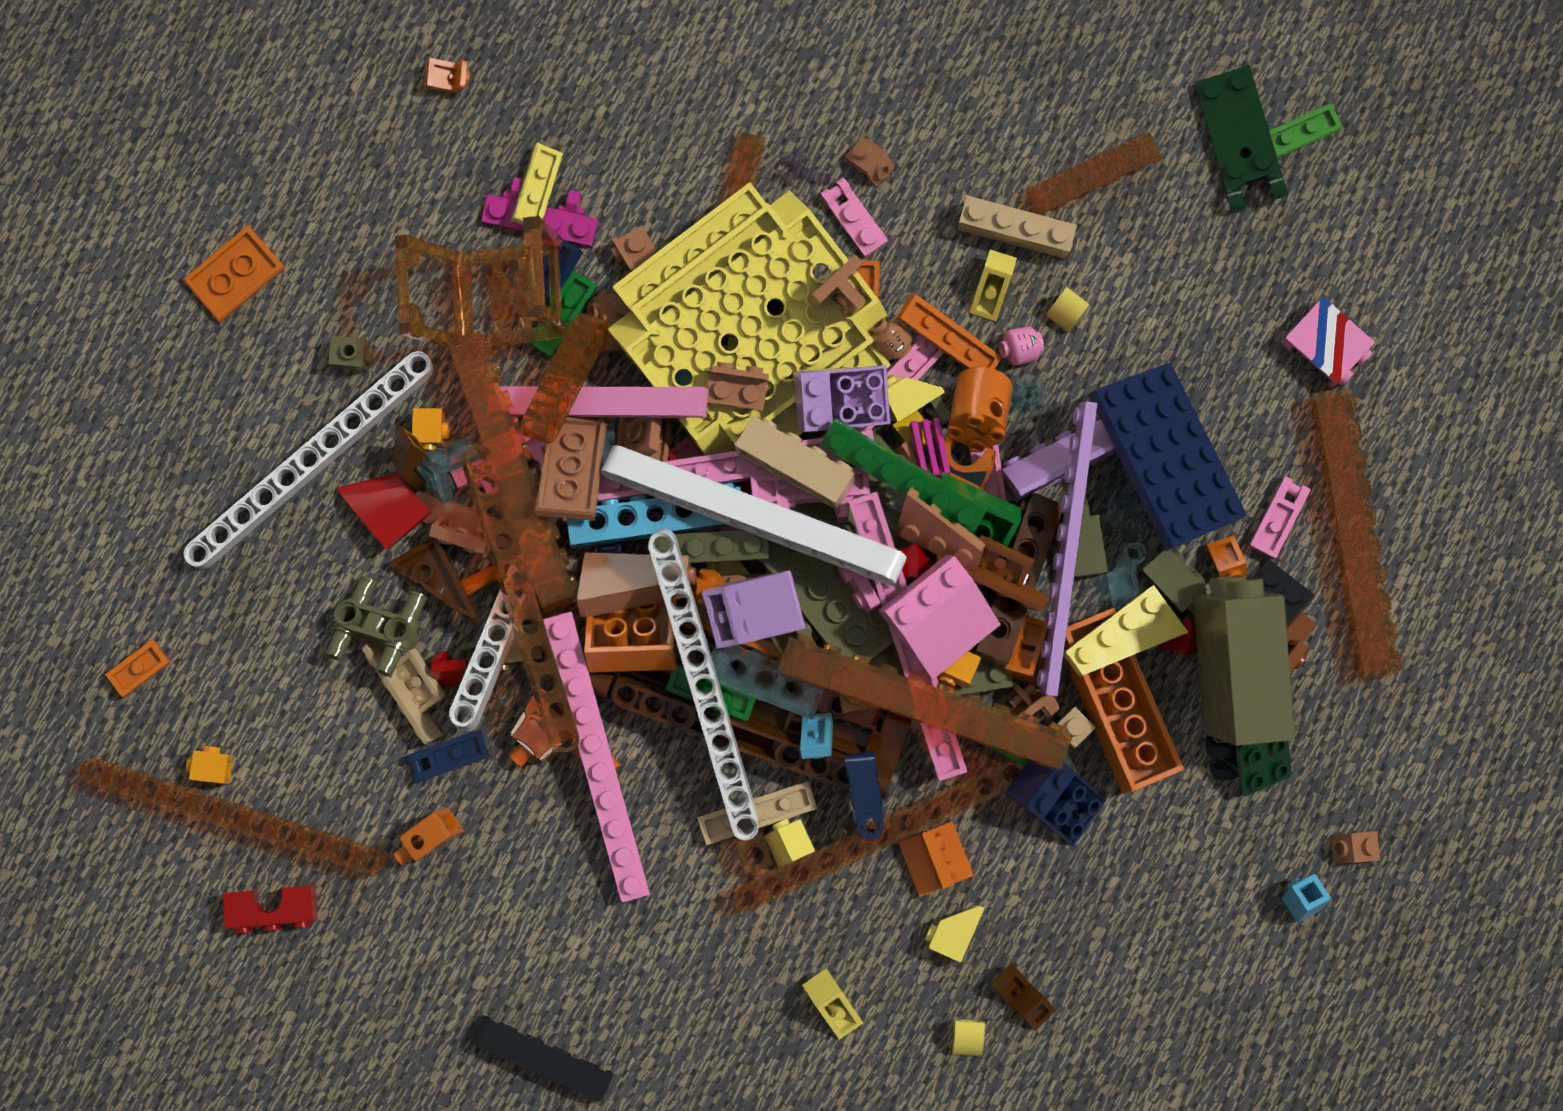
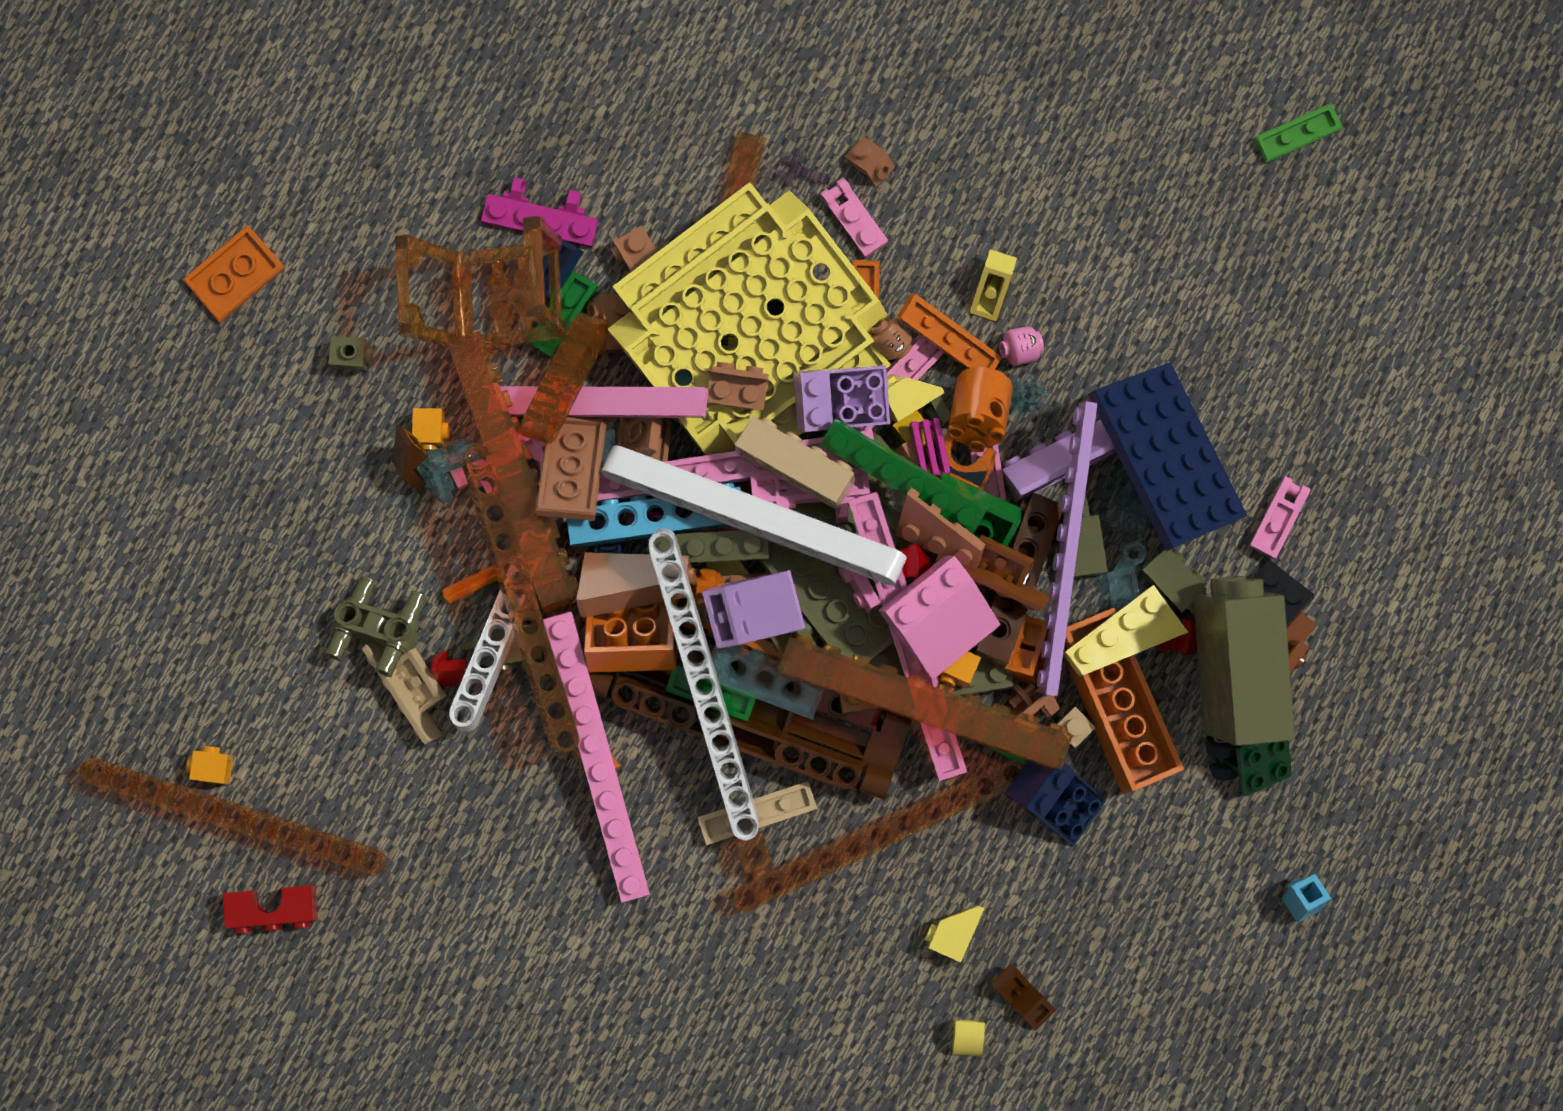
orange plate [105,639,172,698] -> none
white beam [184,351,434,569] -> none
red slope [336,472,432,550] -> none
reddish brown wing [388,537,480,623] -> none
orange torso [393,808,464,865] -> none
dark blue plate [404,729,490,784] -> none
nougat bracket [416,491,526,554] -> none
orange bracket [423,58,470,94] -> none
black beam [470,1015,614,1102] -> none
torso [509,694,575,767] -> none
light yellow tile [511,142,563,231] -> none
red plate [668,436,704,461] -> none
light yellow brick [764,819,815,868] -> none
medium azure plate [800,712,833,759] -> none
light yellow slope [802,968,863,1040] -> none
nougat bracket [808,254,866,316] -> none
dark blue piece [845,751,884,840] -> none
orange bracket [898,821,974,897] -> none
tan brick [957,195,1077,259] -> none
clear orange beam [1026,132,1162,216] -> none
light yellow brick [1046,287,1089,333] -> none
dark green hinge [1195,65,1288,213] -> none
orange bracket [1207,535,1247,578] -> none
panel [1281,296,1375,388] -> none
clear orange brick [1310,389,1401,680] -> none
nougat bracket [1331,831,1380,864] -> none

